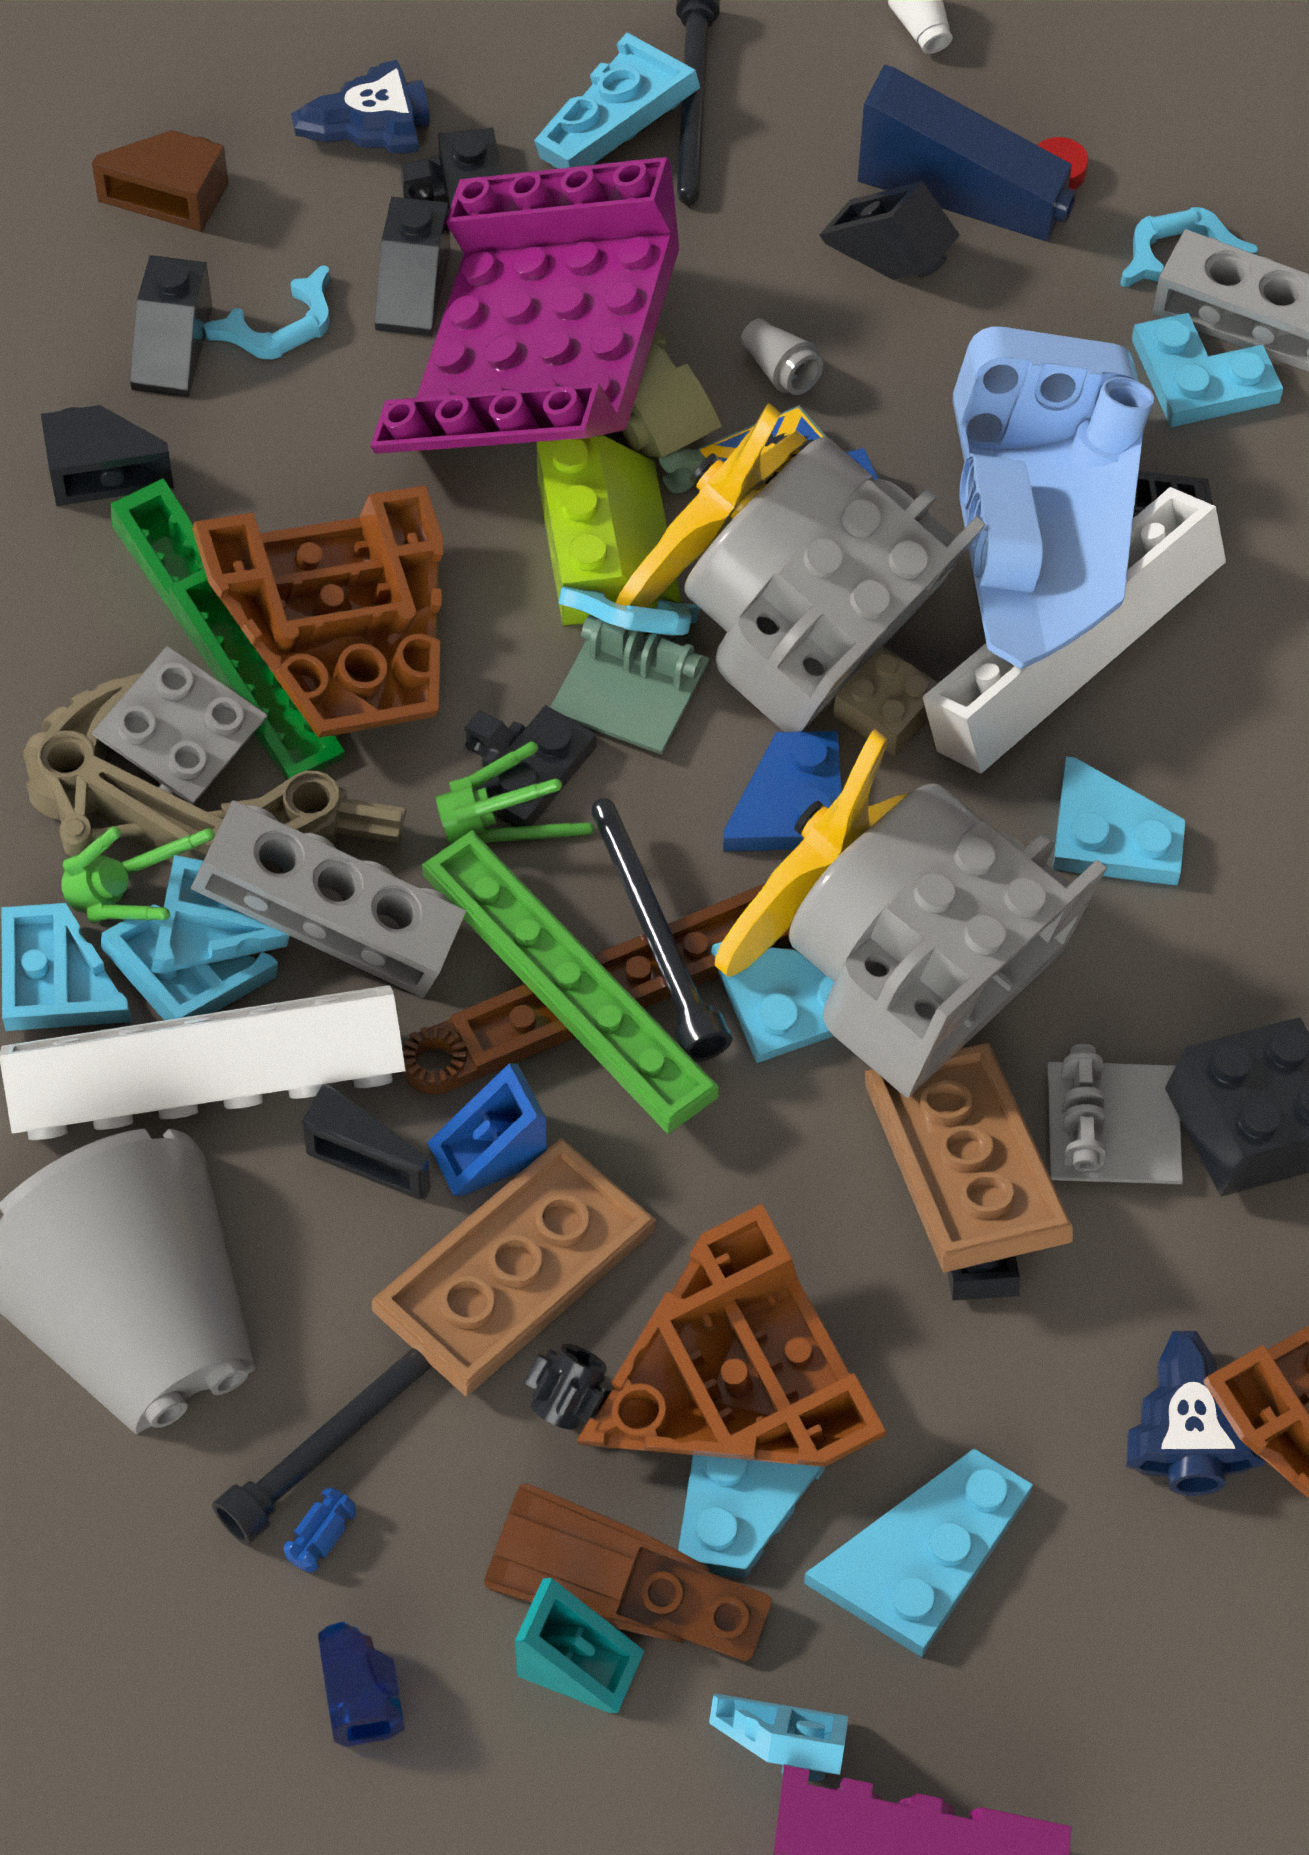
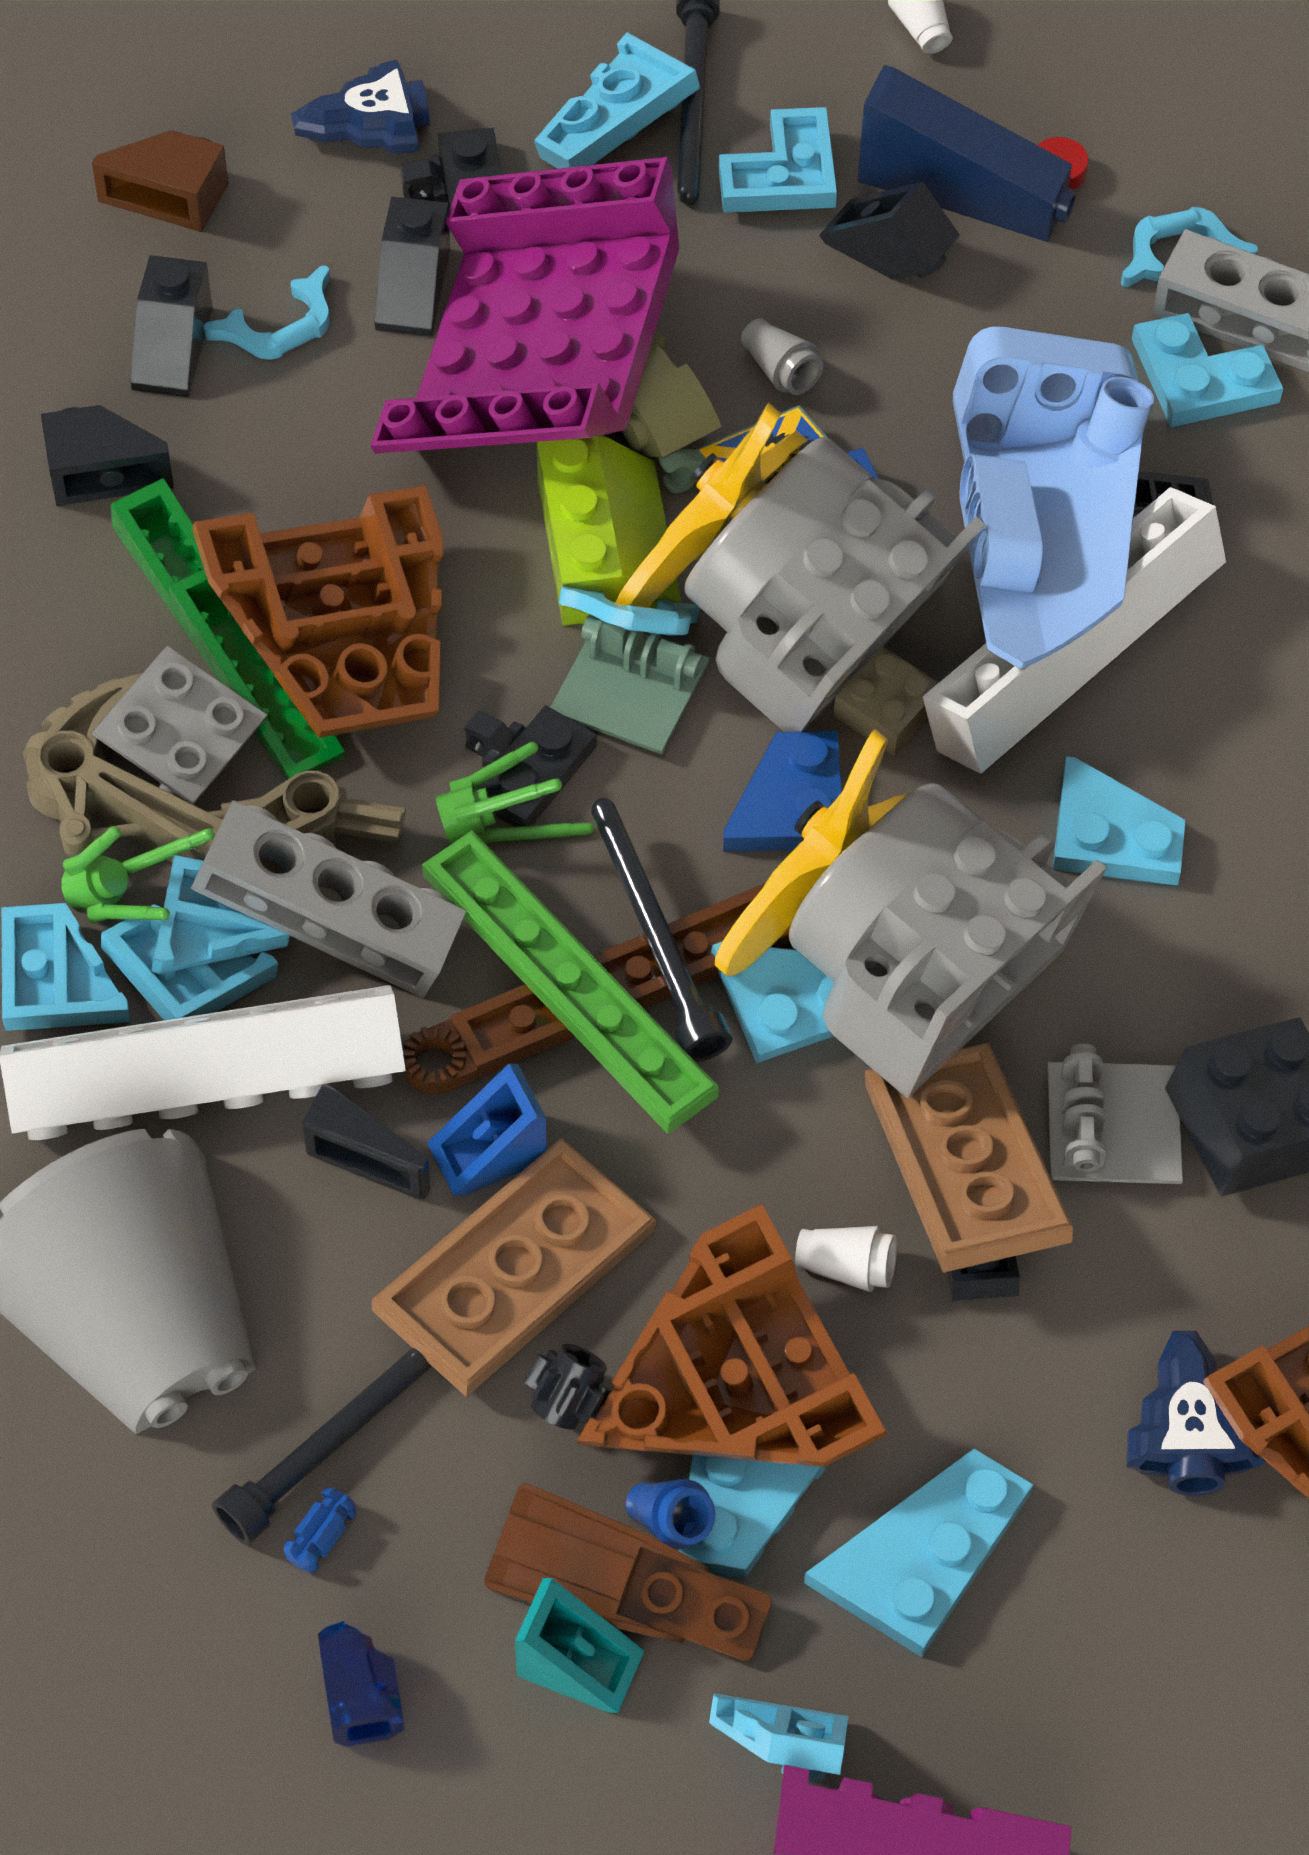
none -> blue cone [626,1479,715,1549]
none -> medium azure plate [719,107,837,213]
none -> white cone [795,1226,897,1292]

